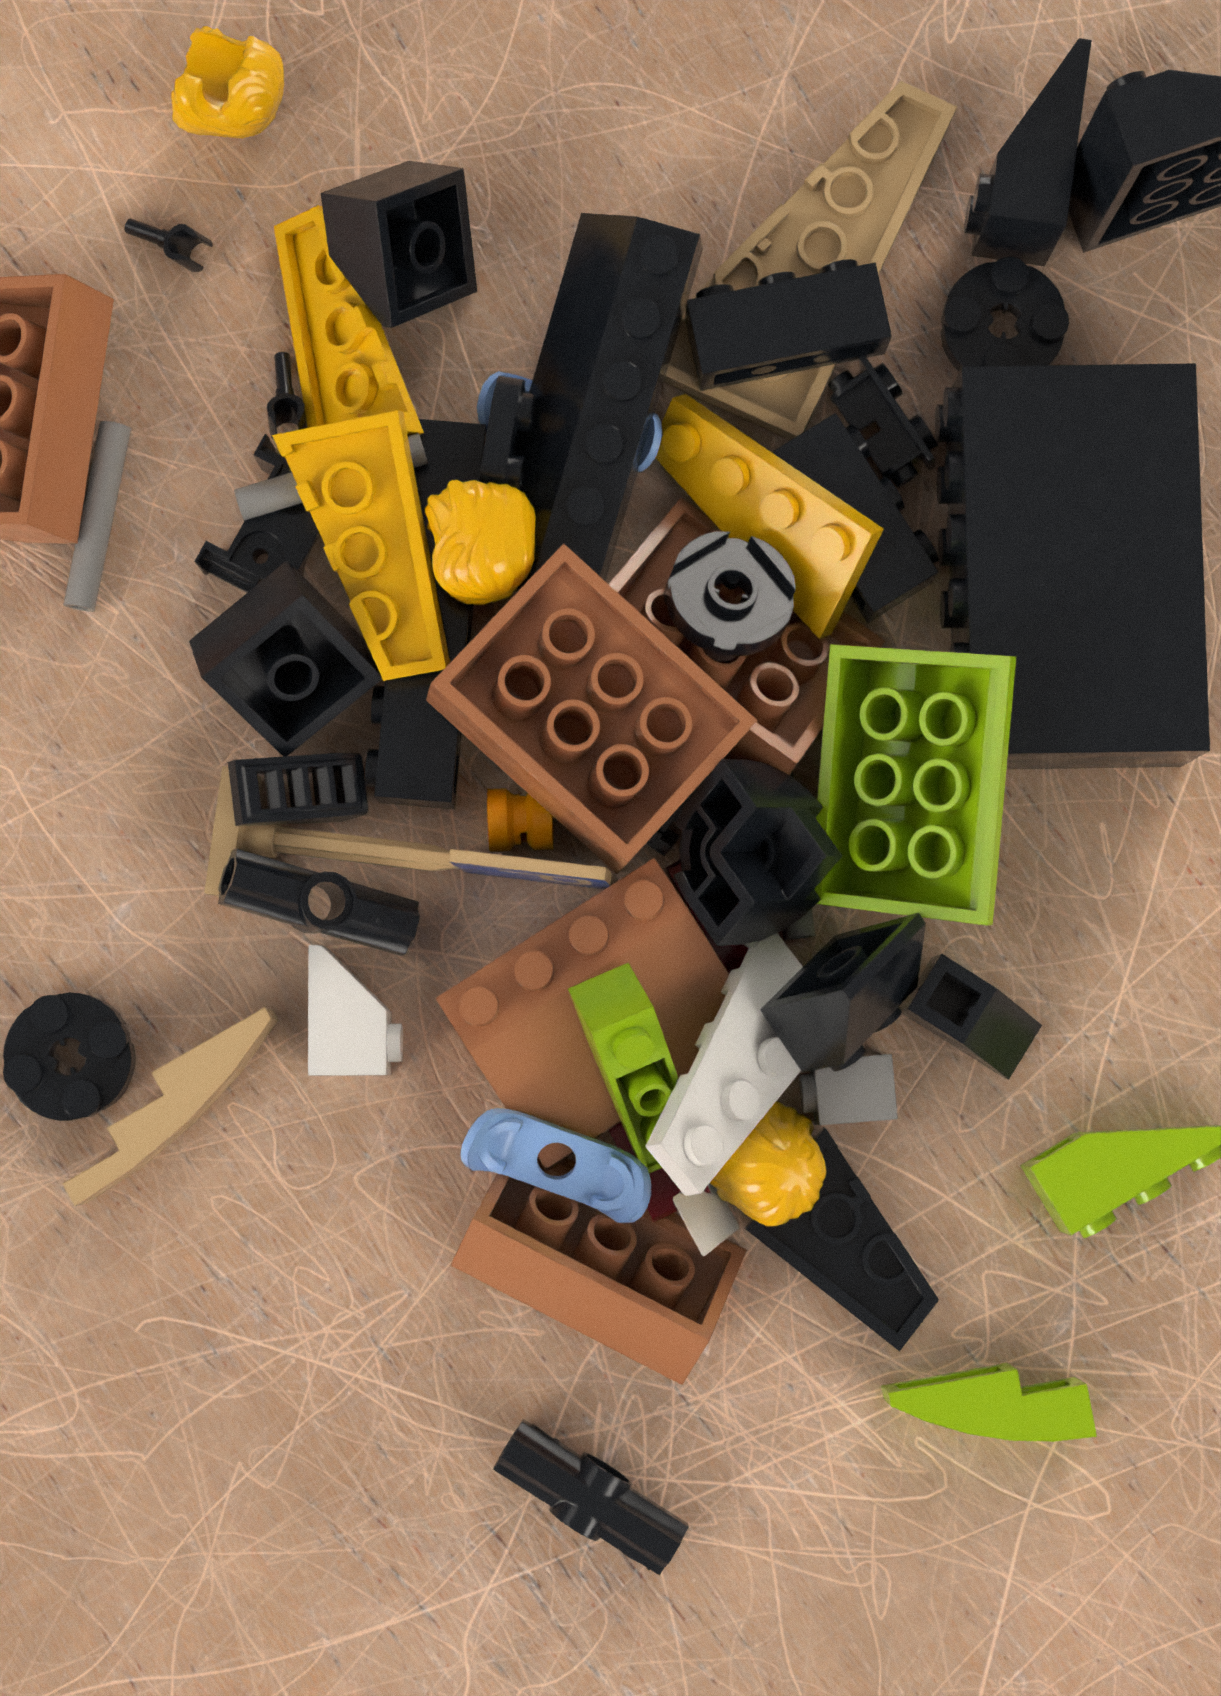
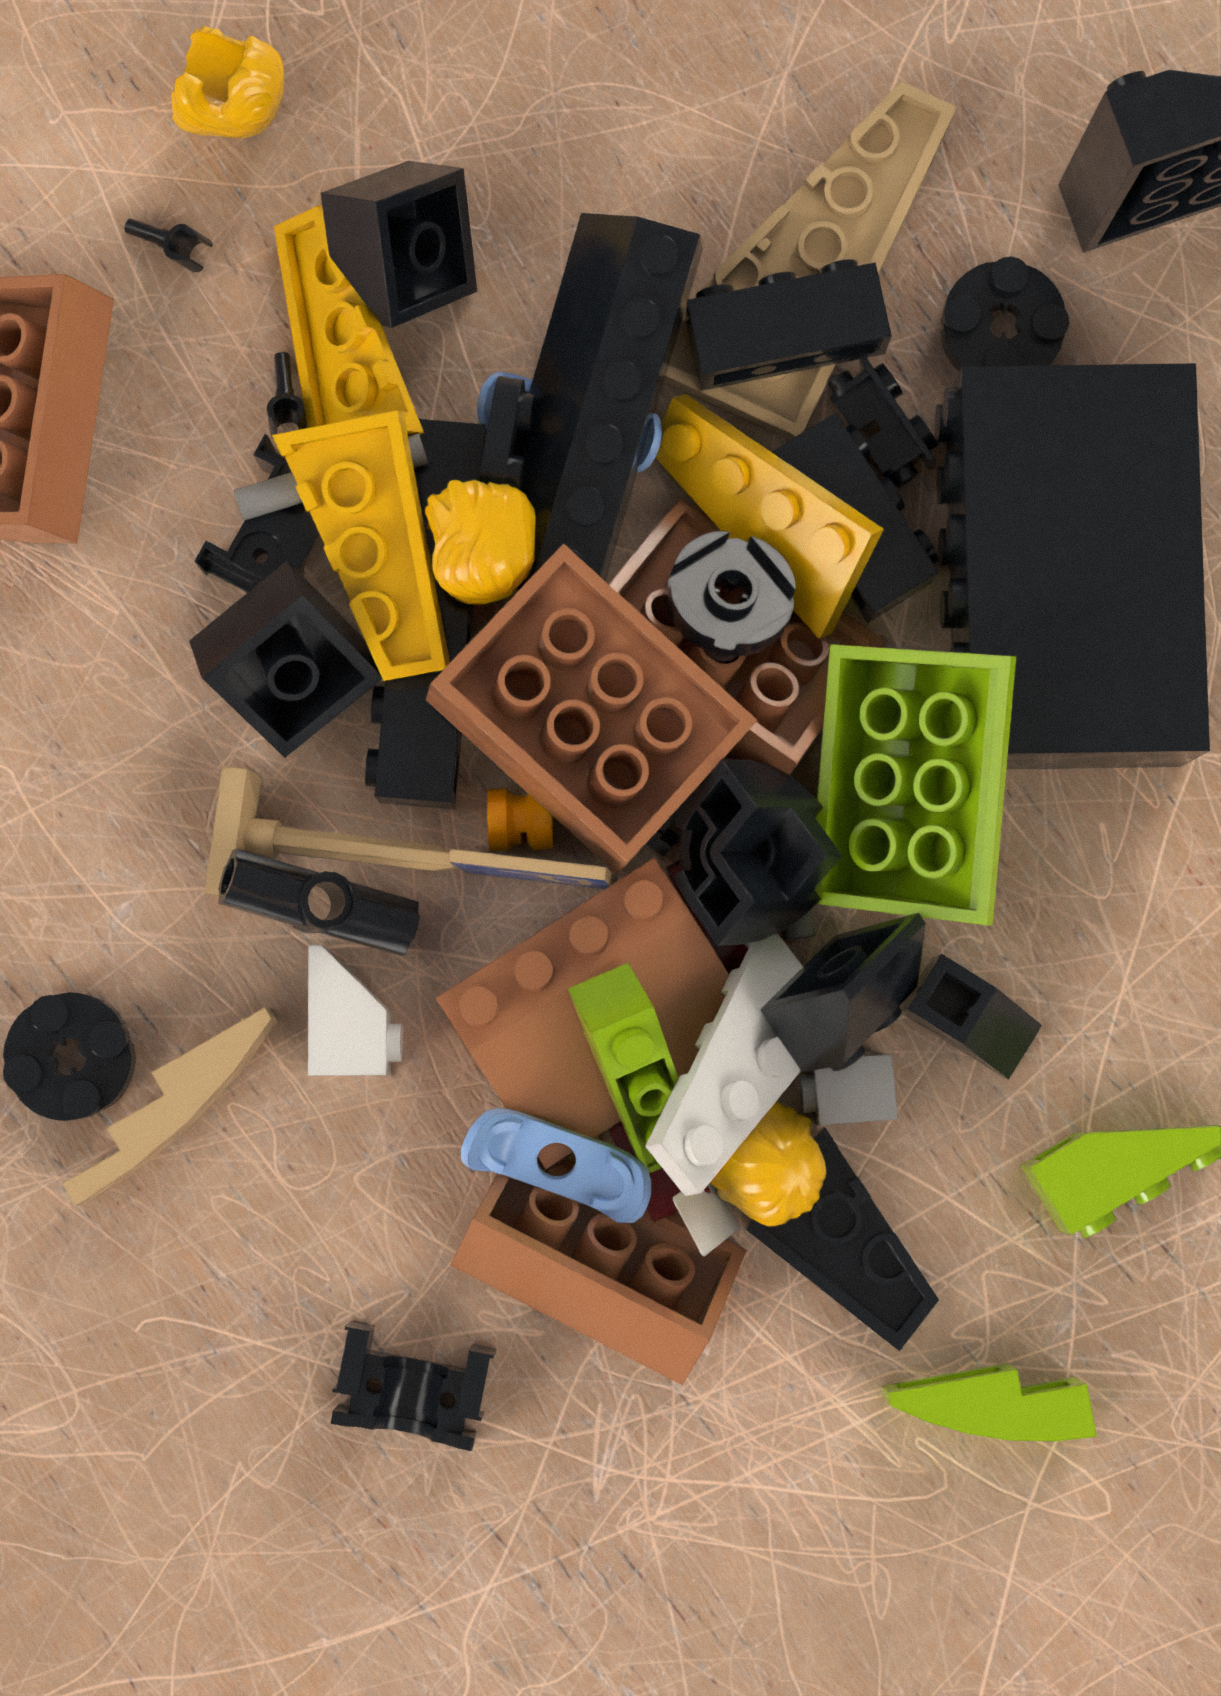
light grey piece [63,421,131,612] -> none
black slope [228,753,368,826] -> none
black piece [493,1419,689,1575] -> none
black slope [964,38,1092,267] -> none
none -> black piece [330,1320,497,1451]

